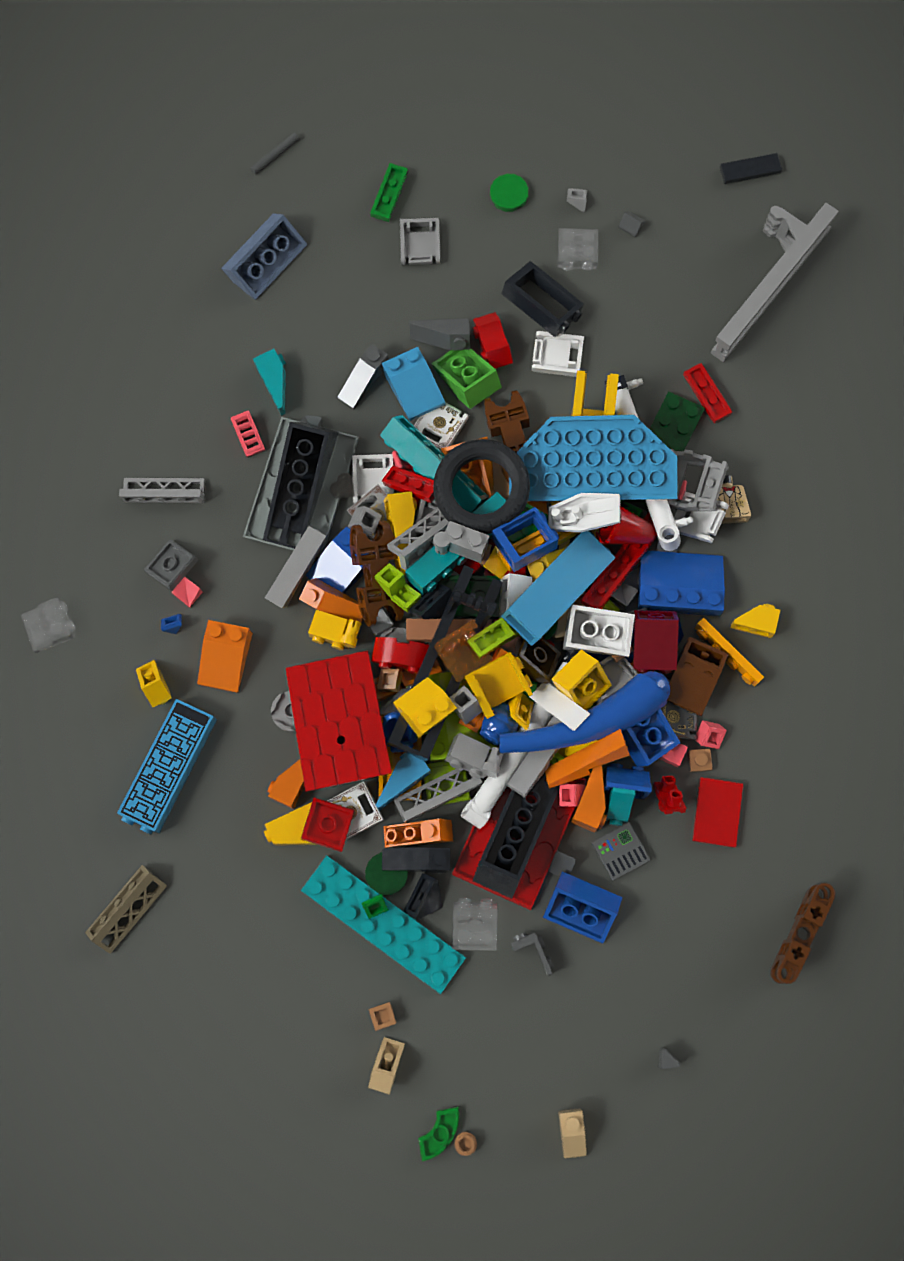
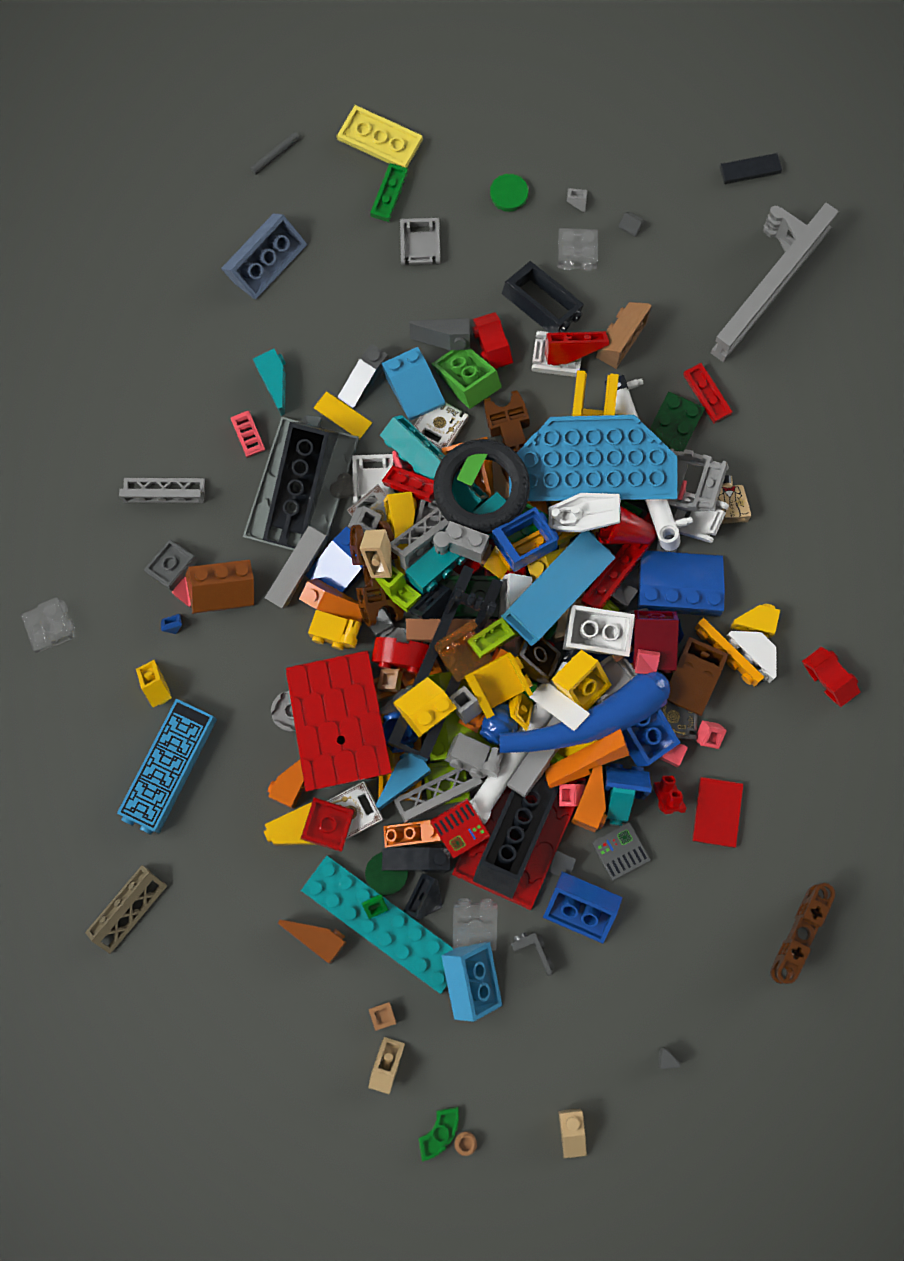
orange slope [197,620,253,693] -> none
medium nougat plate [688,749,712,772] -> none
none -> dark orange slope [185,560,254,614]
none -> dark orange slope [278,920,347,964]
none -> yellow sticker [314,391,372,440]
none -> light yellow plate [337,105,423,168]
none -> tan slope [360,529,392,578]
none -> red tile [430,798,491,858]
none -> dark azure slope [442,942,503,1022]
none -> bright green sticker [457,454,487,486]
none -> red slope [545,331,609,366]
none -> medium nougat slope [596,302,652,369]
none -> coral slope [635,649,660,674]
none -> white slope [725,631,777,683]
none -> red brick [802,647,860,707]

